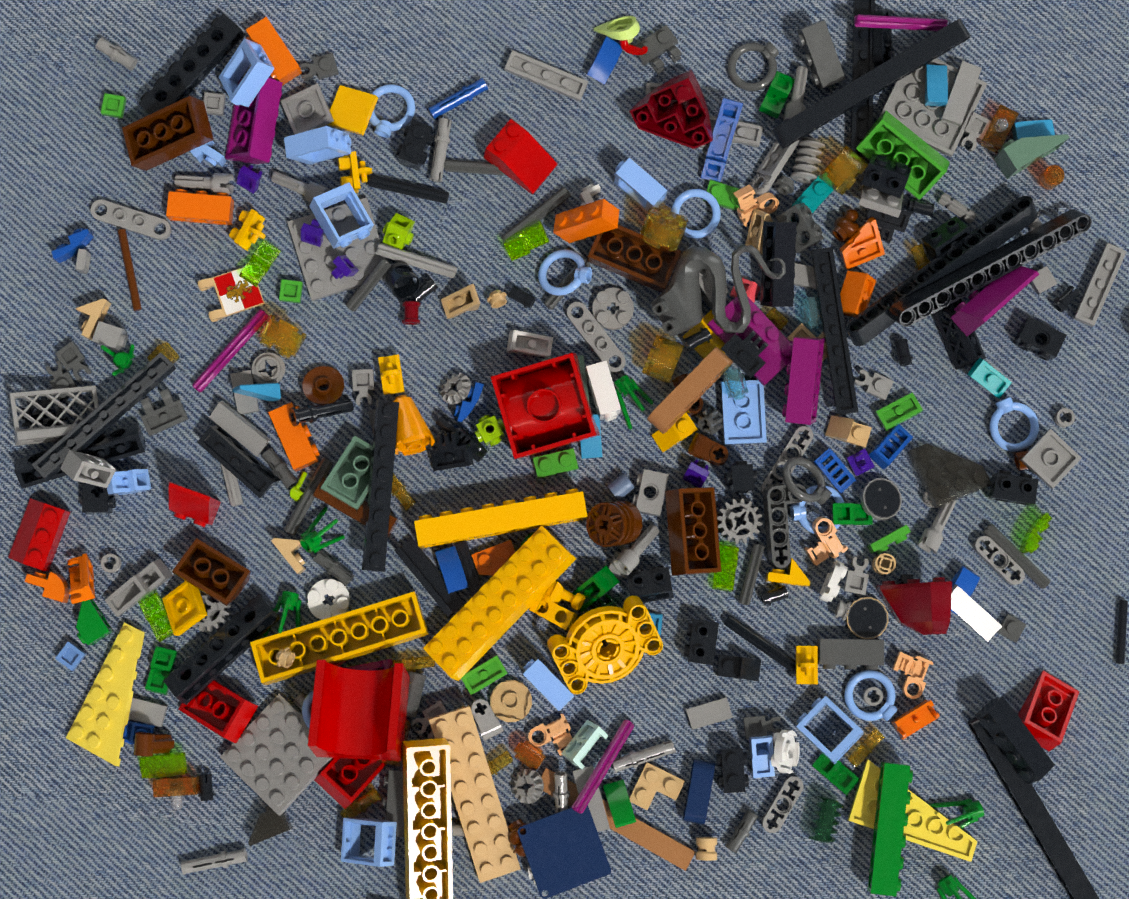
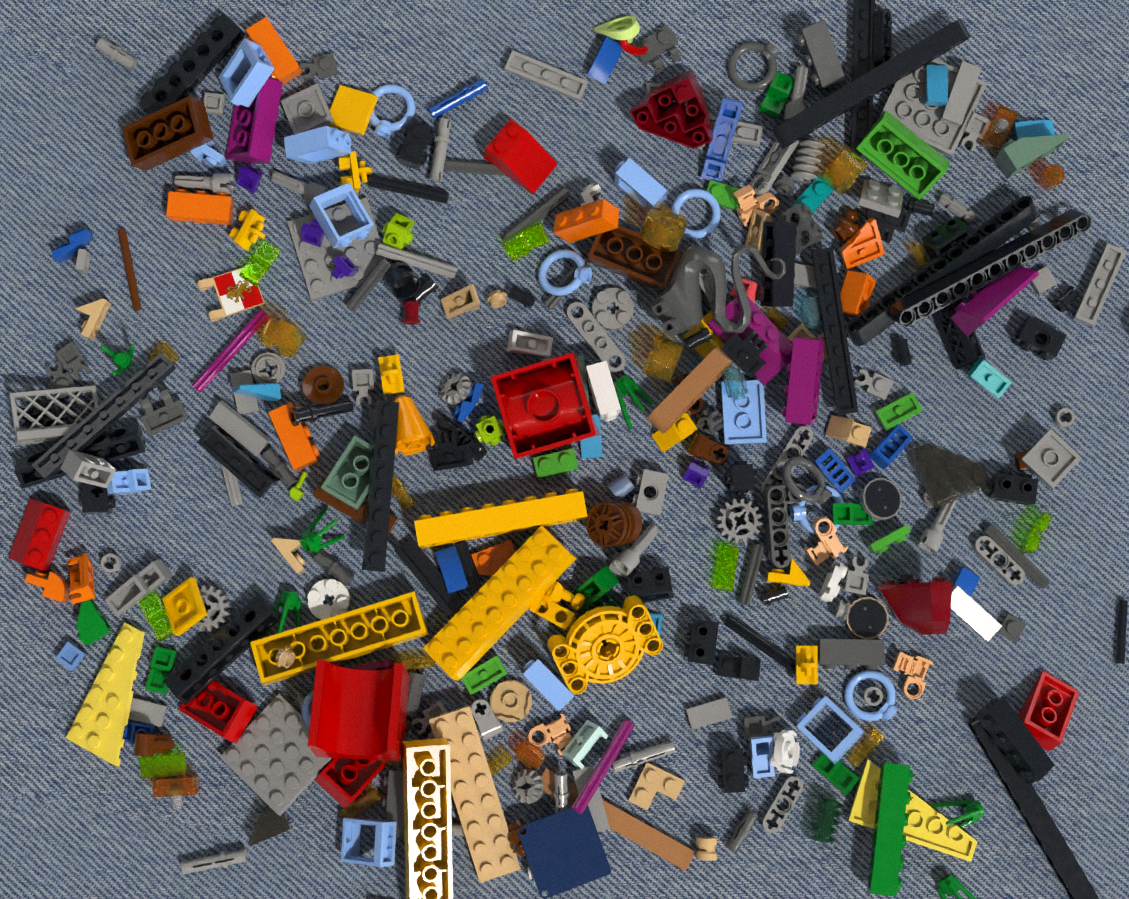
light grey plate [90,200,172,240] -> none
light grey brick [92,321,128,352] -> none
bright green plate [101,93,127,119] -> none
red slope [168,482,221,527] -> none
reddish brown slope [172,538,251,606] -> none
black pin [198,774,215,801] -> none
bright green plate [279,279,303,304] -> none
dark grey axle [284,458,333,535] -> none
green slope [603,779,636,828] -> none
reddish brown brick [665,487,721,576] -> none
dark blue beam [683,759,715,825] -> none
magenta axle [854,14,948,31] -> none
black brick [861,154,912,198] -> none
tan wheel [872,553,896,575] -> none
orange hinge [891,700,940,740] -> none
light blue piece [990,397,1039,452] -> none

